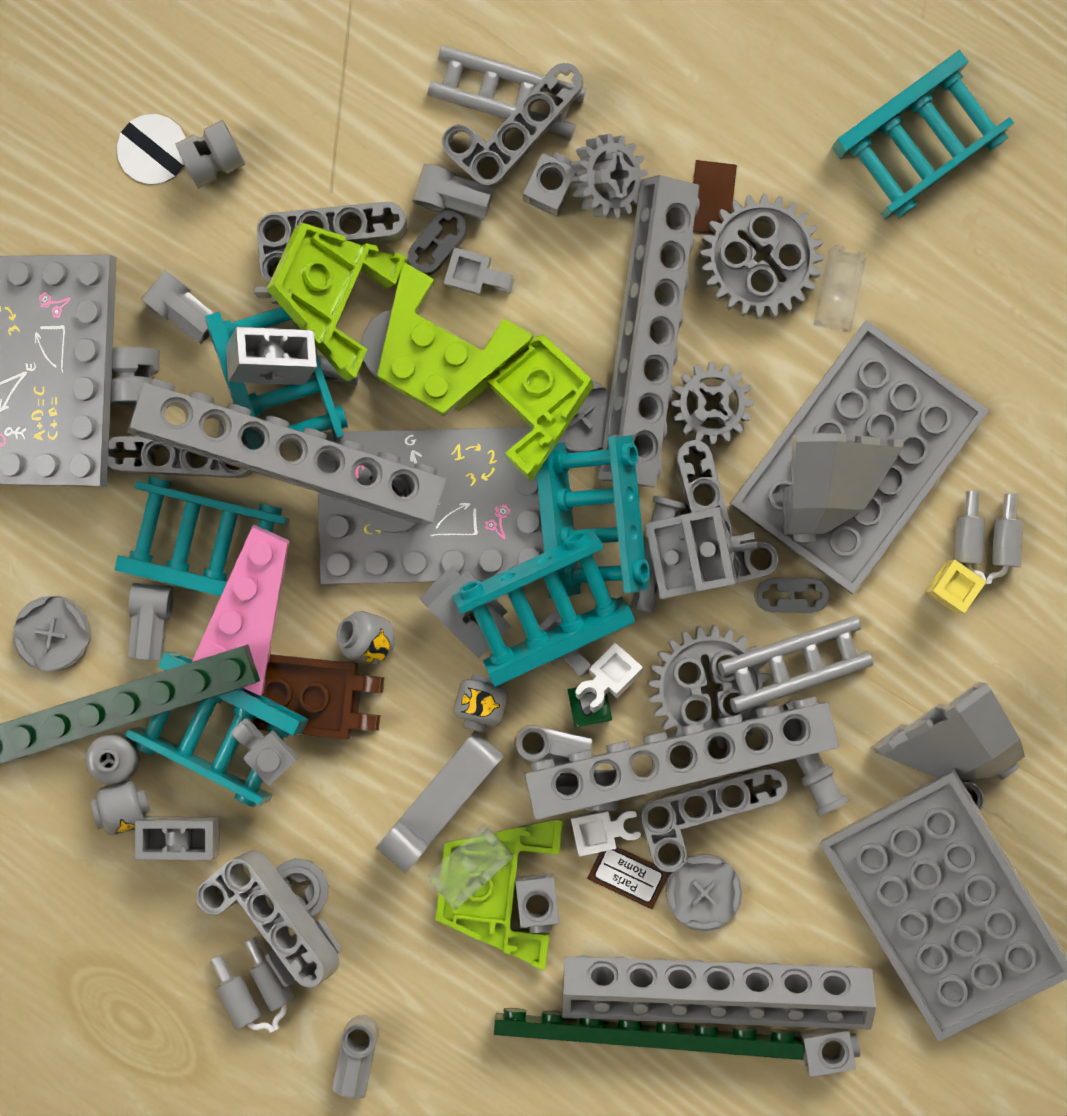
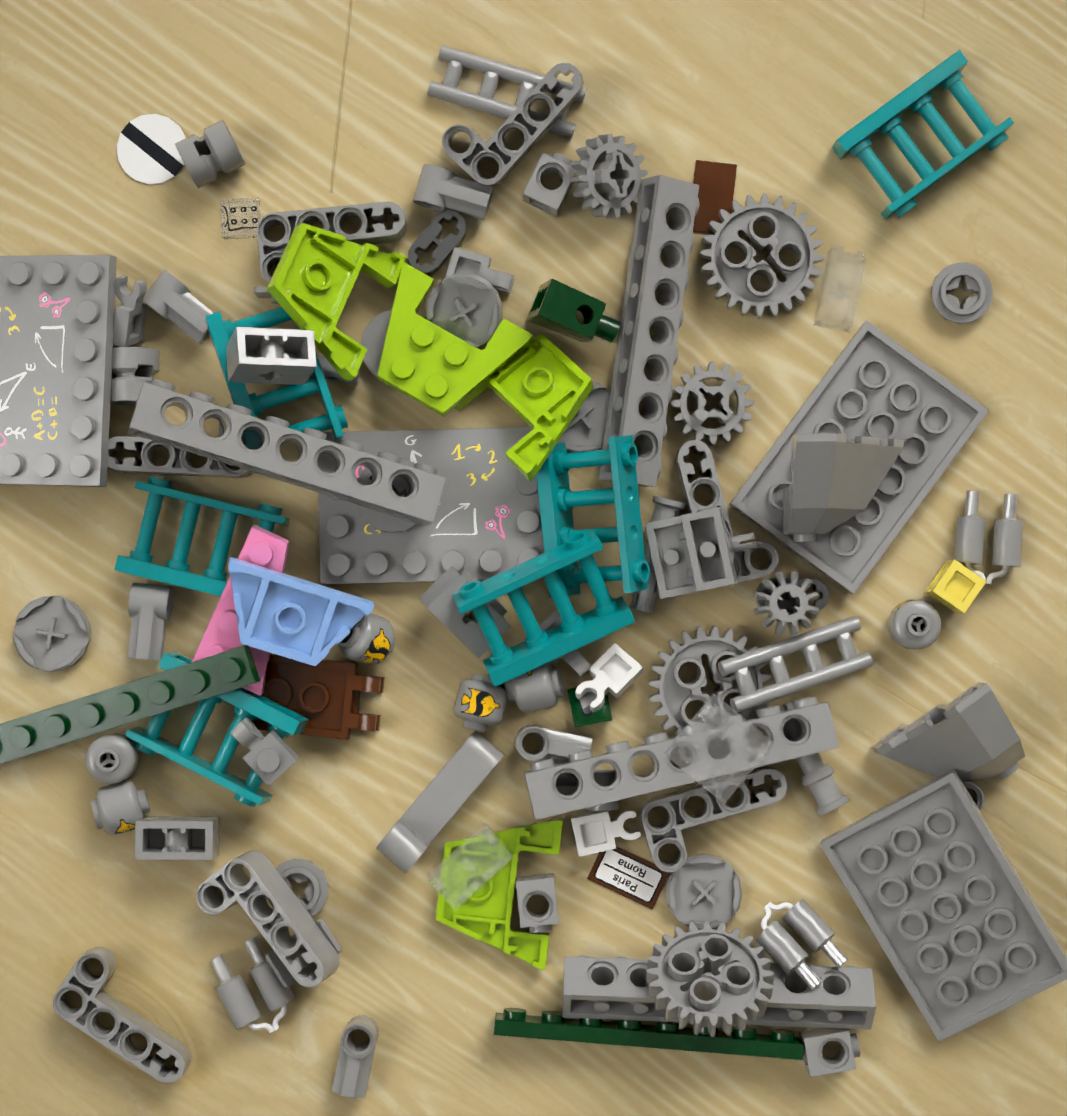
none -> light grey beam [53,947,191,1083]
none -> light grey plate [113,275,147,347]
none -> clear tile [220,198,260,239]
none -> light blue wing [228,557,374,666]
none -> light grey tile [426,273,503,347]
none -> light grey head [505,662,563,712]
none -> dark green torso [527,279,620,343]
none -> light grey gear [646,921,774,1037]
none -> clear hinge [663,693,774,804]
none -> light grey gear [754,571,819,635]
none -> light grey piece [756,899,848,990]
none -> light grey head [888,600,941,649]
none -> light grey gear [930,263,993,324]

